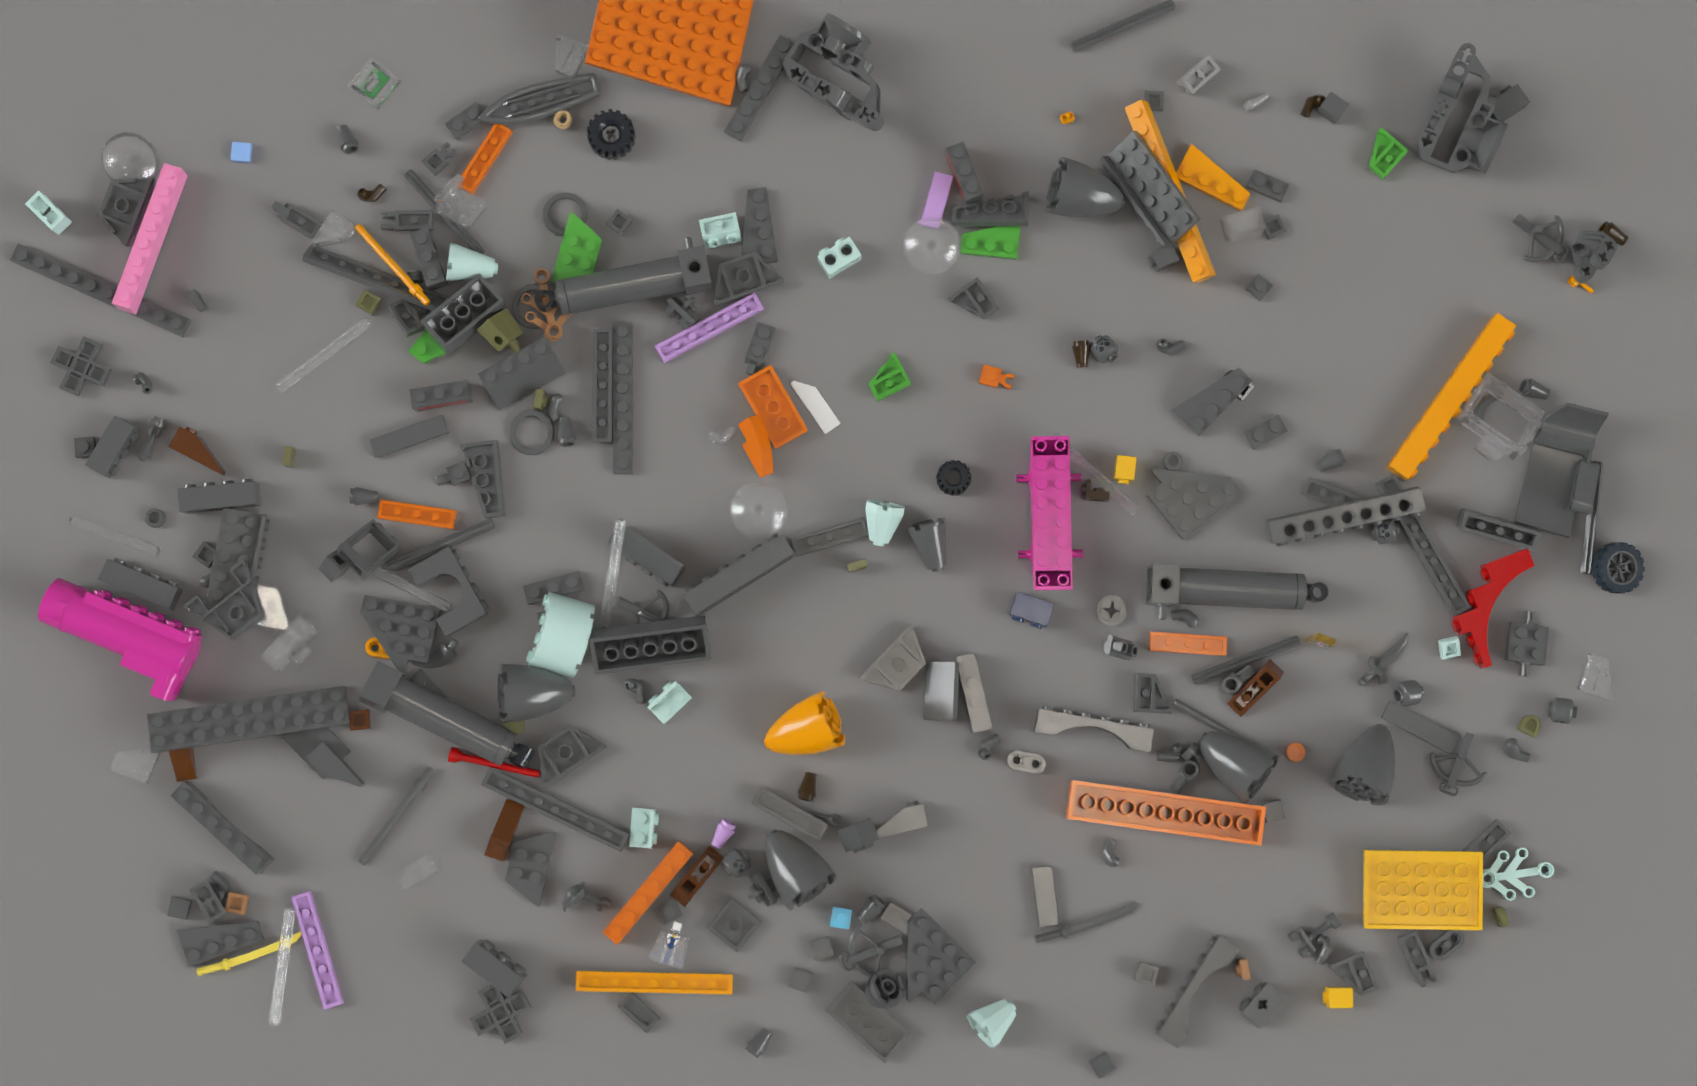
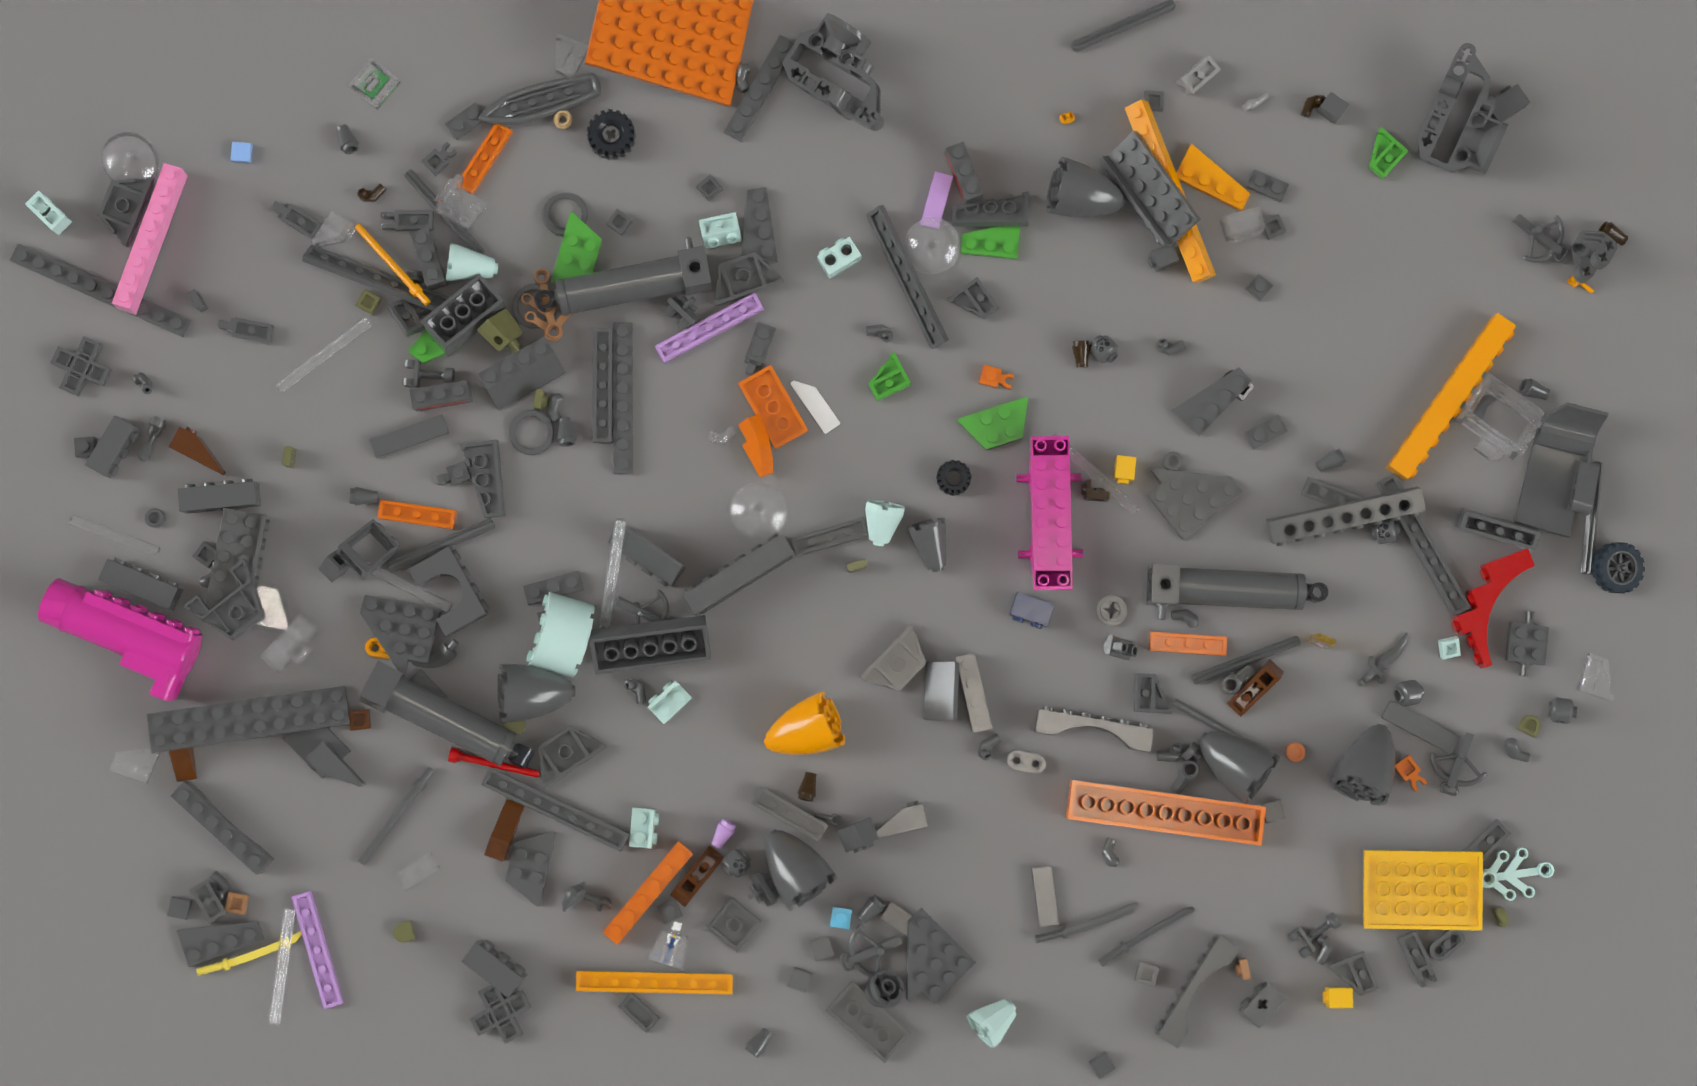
none -> dark grey hinge [218,317,274,345]
none -> olive tile [393,920,416,942]
none -> dark grey bar [403,359,455,388]
none -> dark grey tile [696,174,723,201]
none -> dark grey arm [866,324,893,342]
none -> dark grey plate [867,205,949,349]
none -> bright green wing [957,397,1028,450]
none -> dark grey sword [1098,907,1195,967]
none -> orange plate [1395,755,1427,791]

